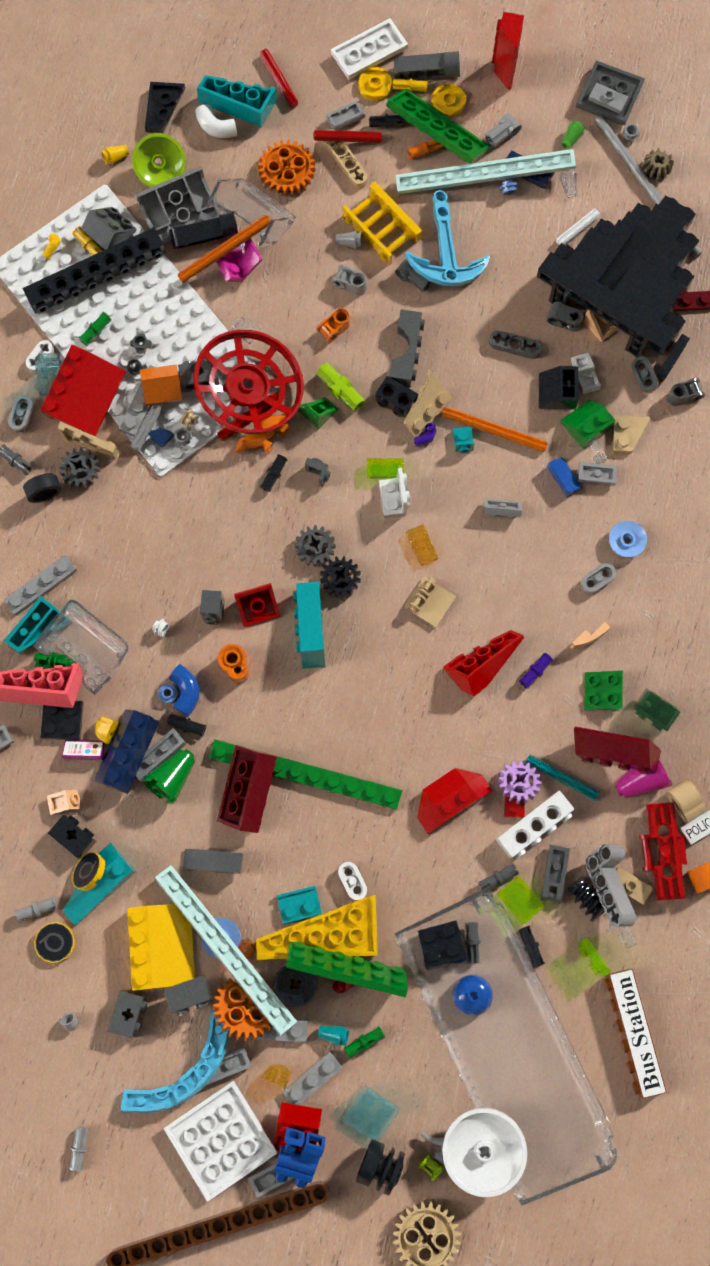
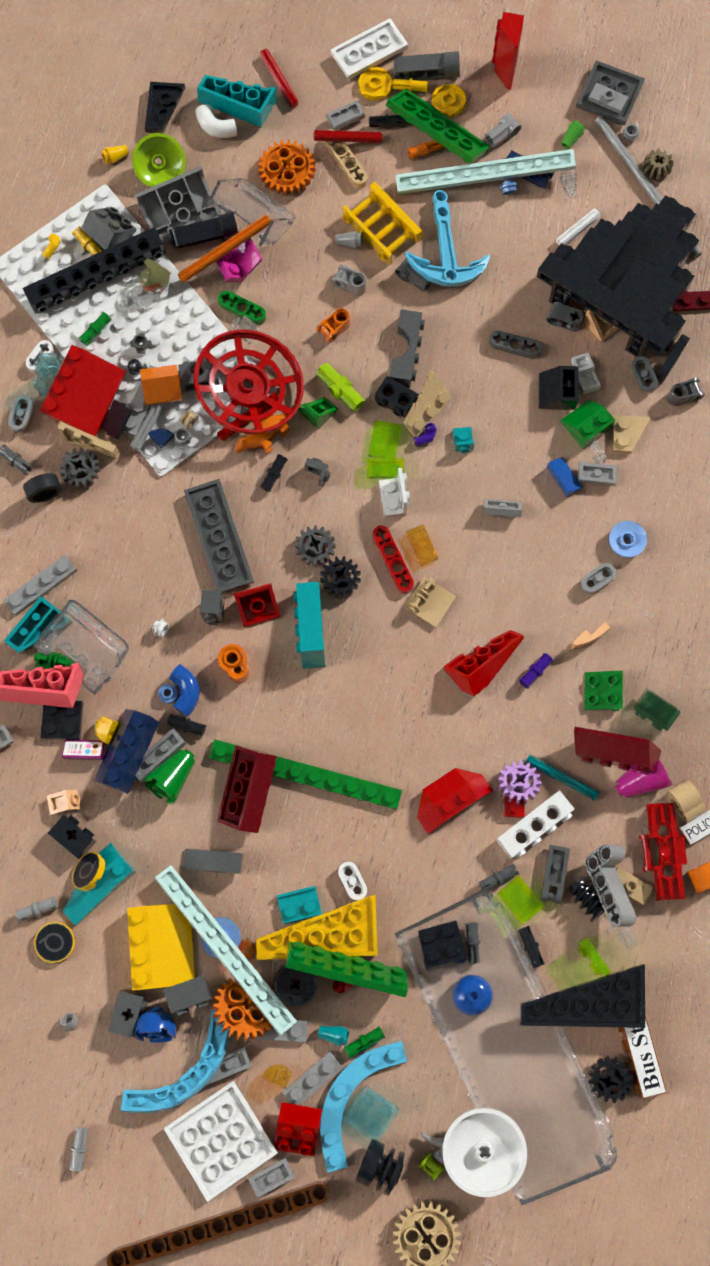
blue hips [275,1127,326,1189] -> none
orange axle [442,406,548,452] -> none
none -> black piece [100,399,132,440]
none -> blue cylinder [135,1007,176,1043]
none -> olive helmet [139,258,171,294]
none -> dark grey plate [184,479,254,594]
none -> green beam [218,291,267,325]
none -> medium azure plate [320,1041,407,1172]
none -> clear neon green plate [368,420,402,461]
none -> red beam [373,525,414,594]
none -> black wing [520,964,645,1028]
none -> black gear [588,1055,634,1103]

